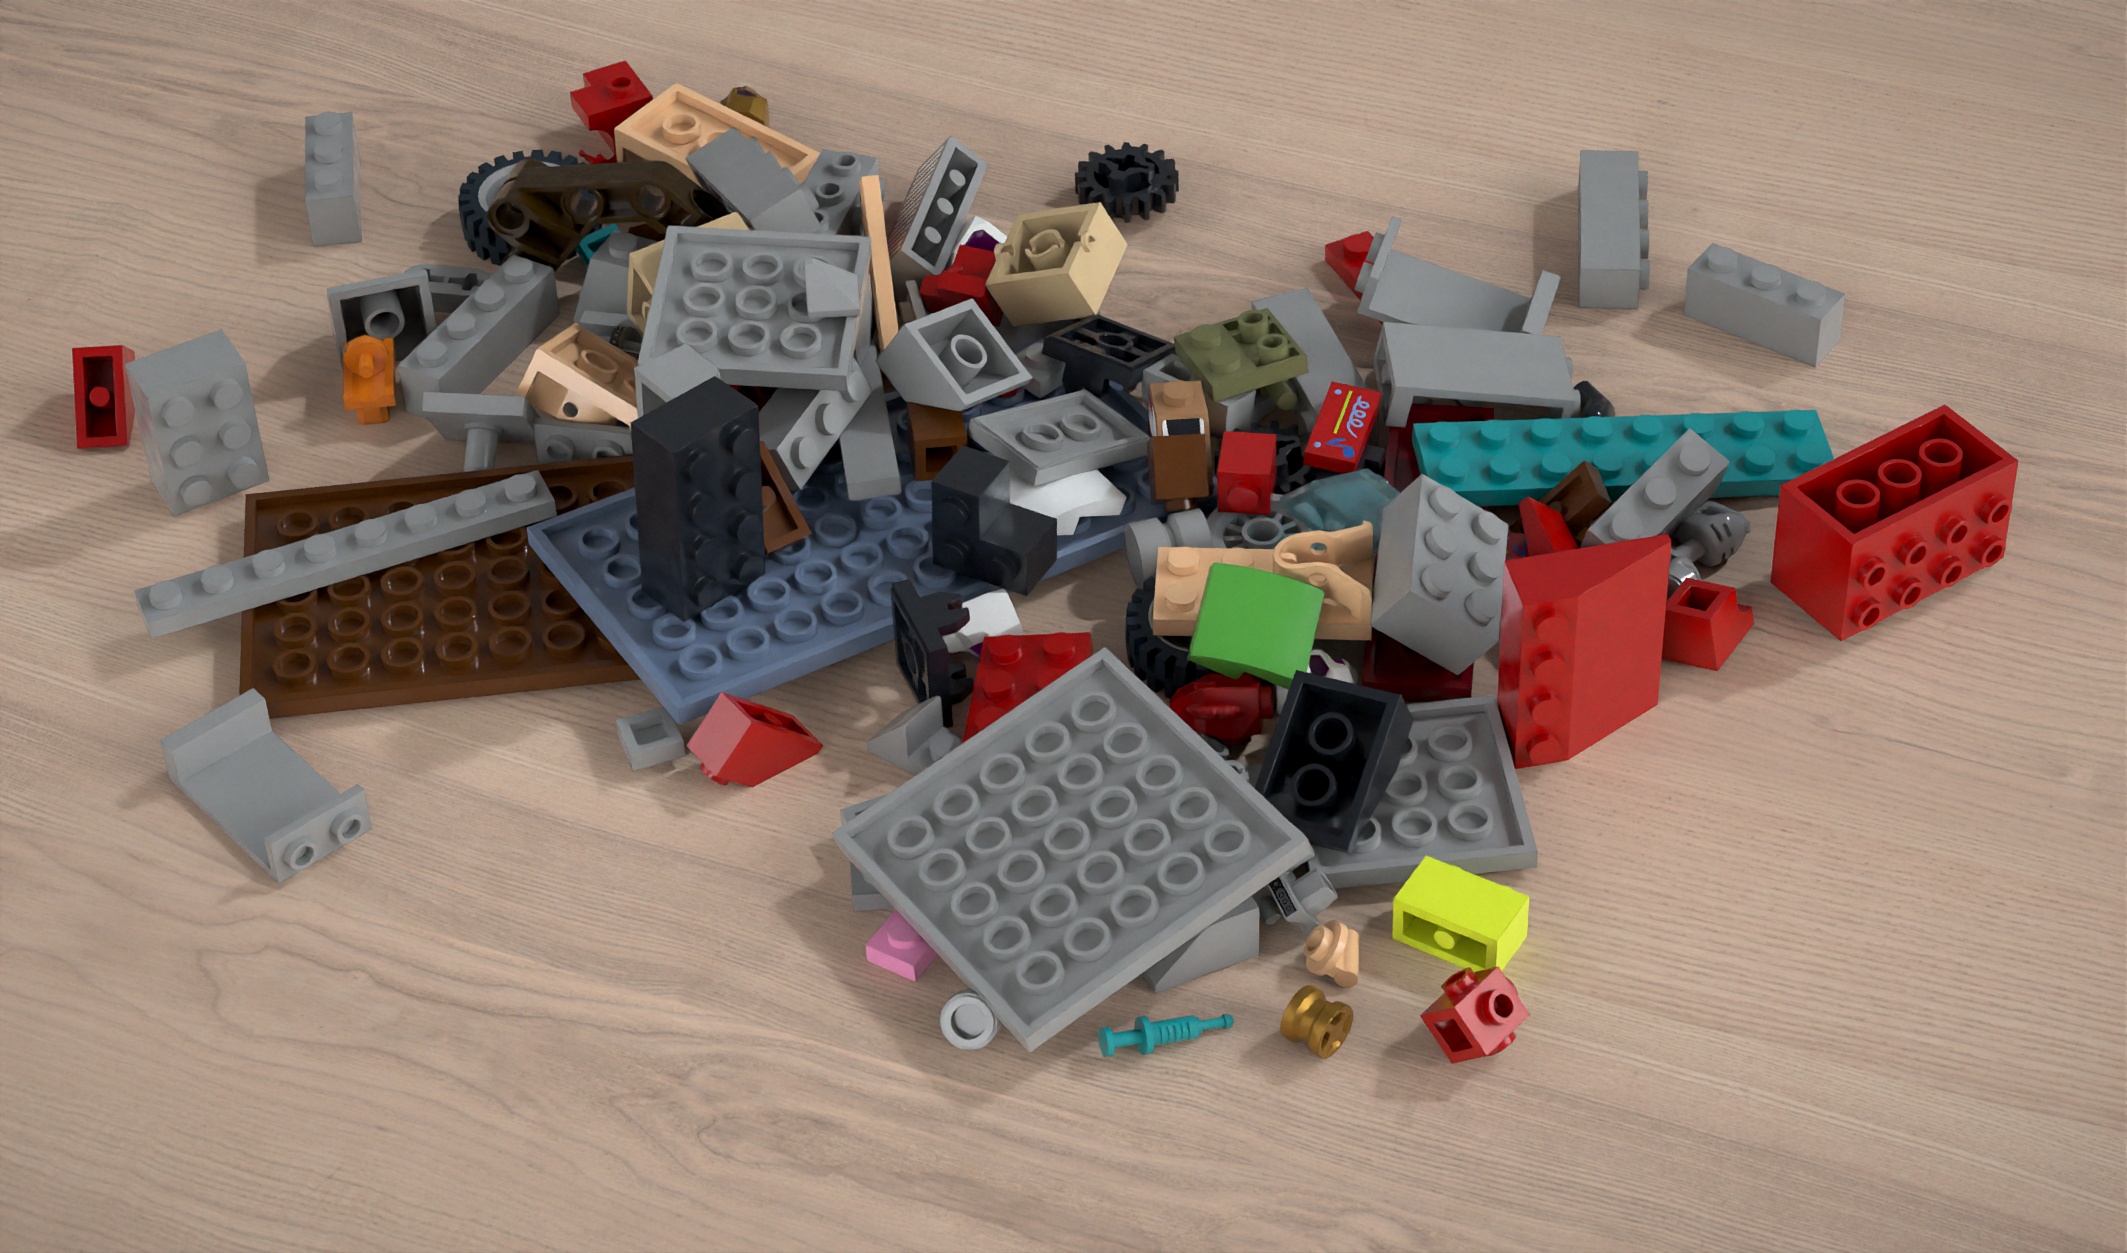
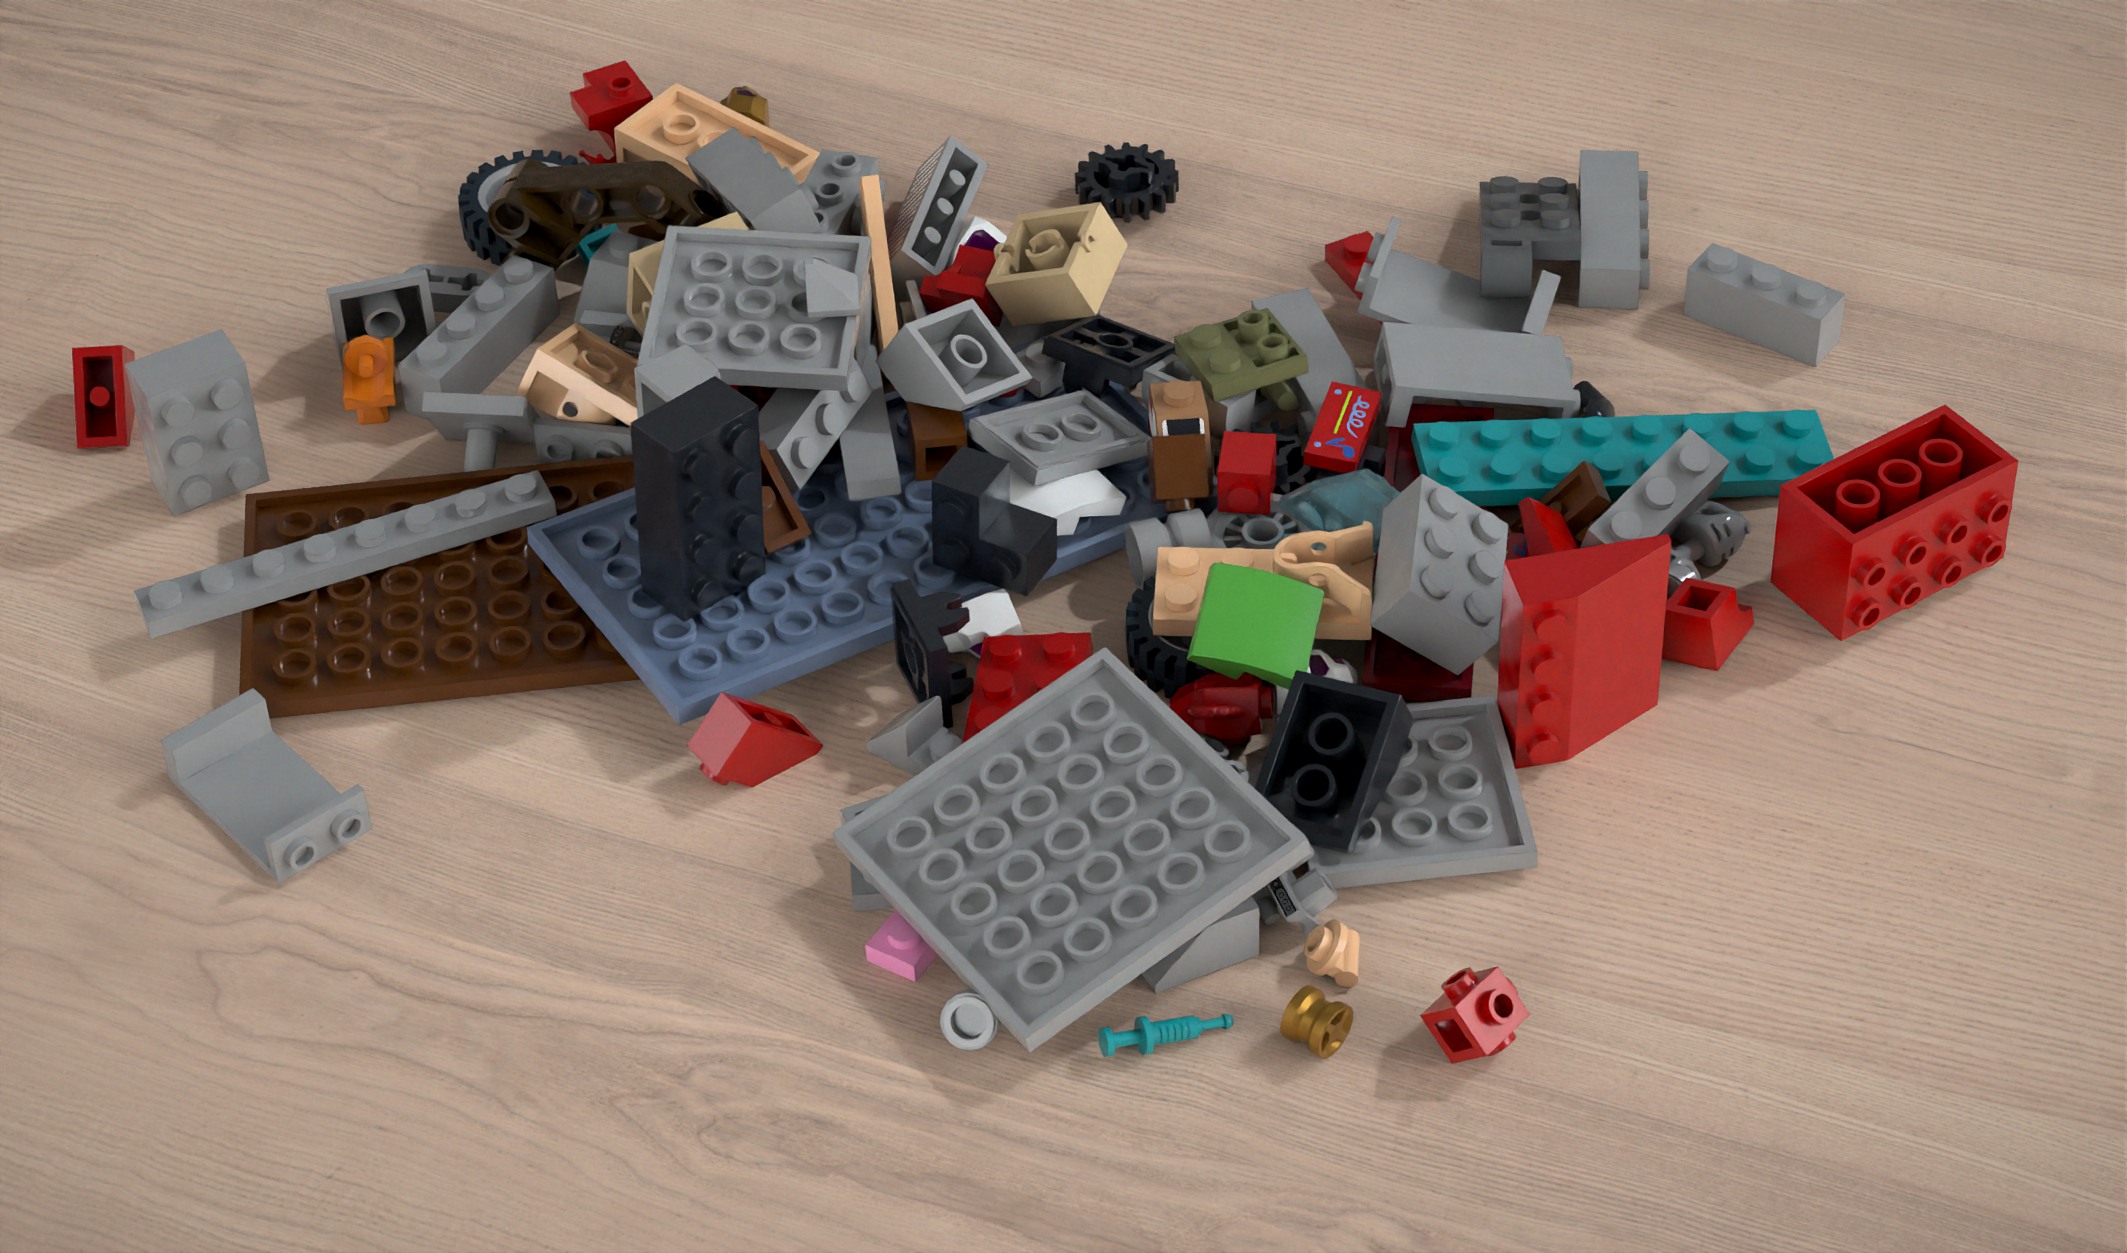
light grey brick [305,112,362,247] -> none
light grey plate [616,707,686,771] -> none
neon yellow brick [1392,855,1529,972] -> none
none -> dark grey hinge [1479,176,1581,298]

